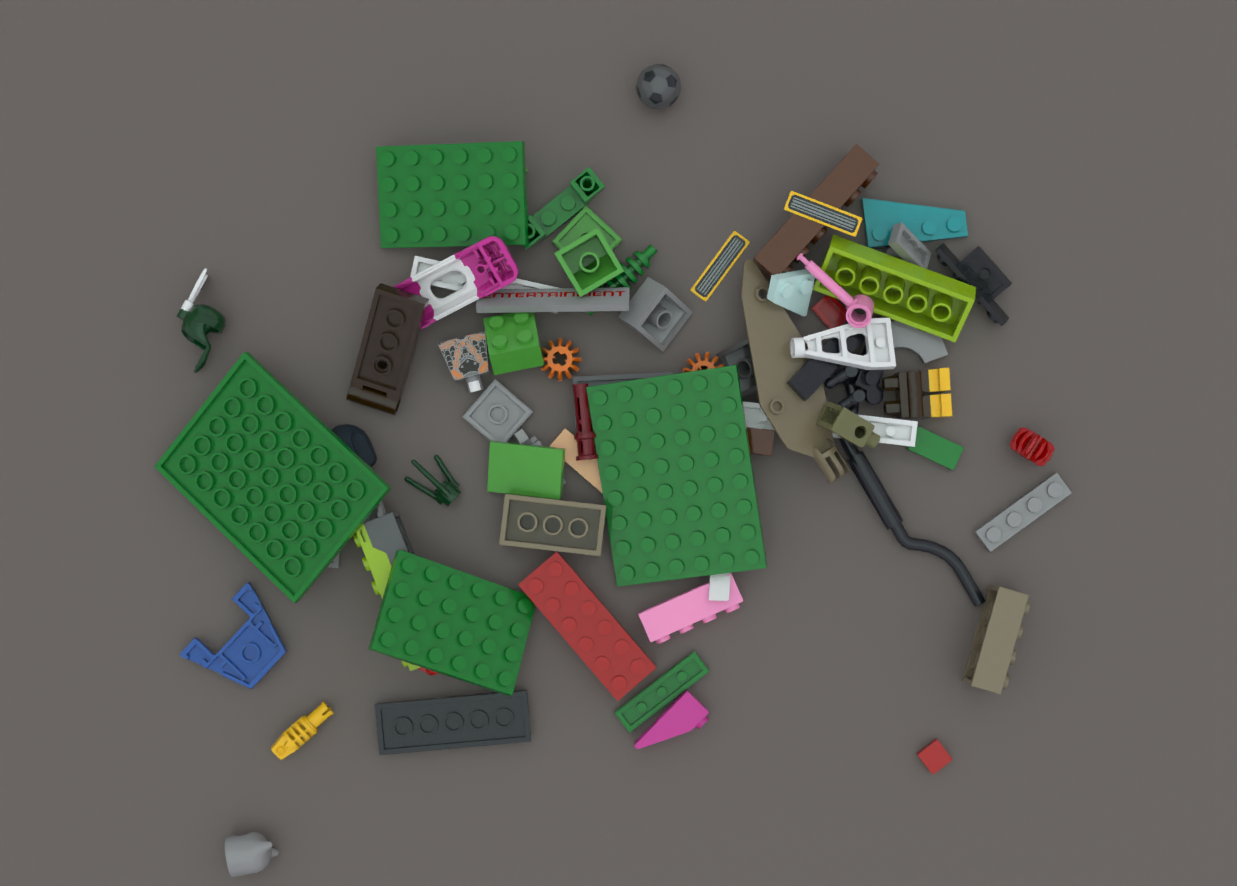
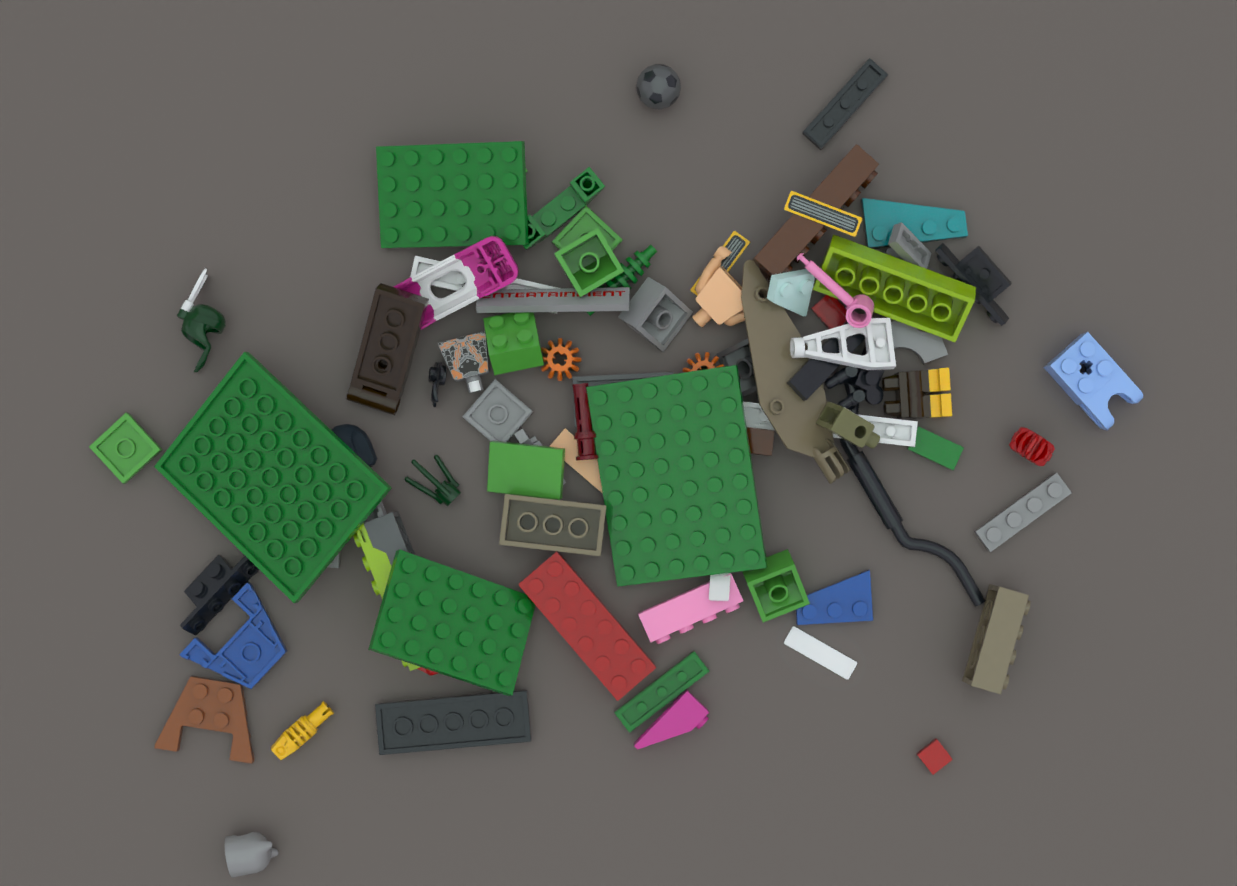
none -> bright green plate [89,413,162,484]
none -> dark orange wing [154,676,254,764]
none -> black bracket [180,555,259,635]
none -> black plate [428,362,446,407]
none -> light nougat torso [692,246,764,328]
none -> bright green slope [742,549,810,622]
none -> white sticker [784,626,857,680]
none -> blue wing [796,570,873,625]
none -> black tile [802,58,888,150]
none -> light blue brick [1043,332,1143,430]

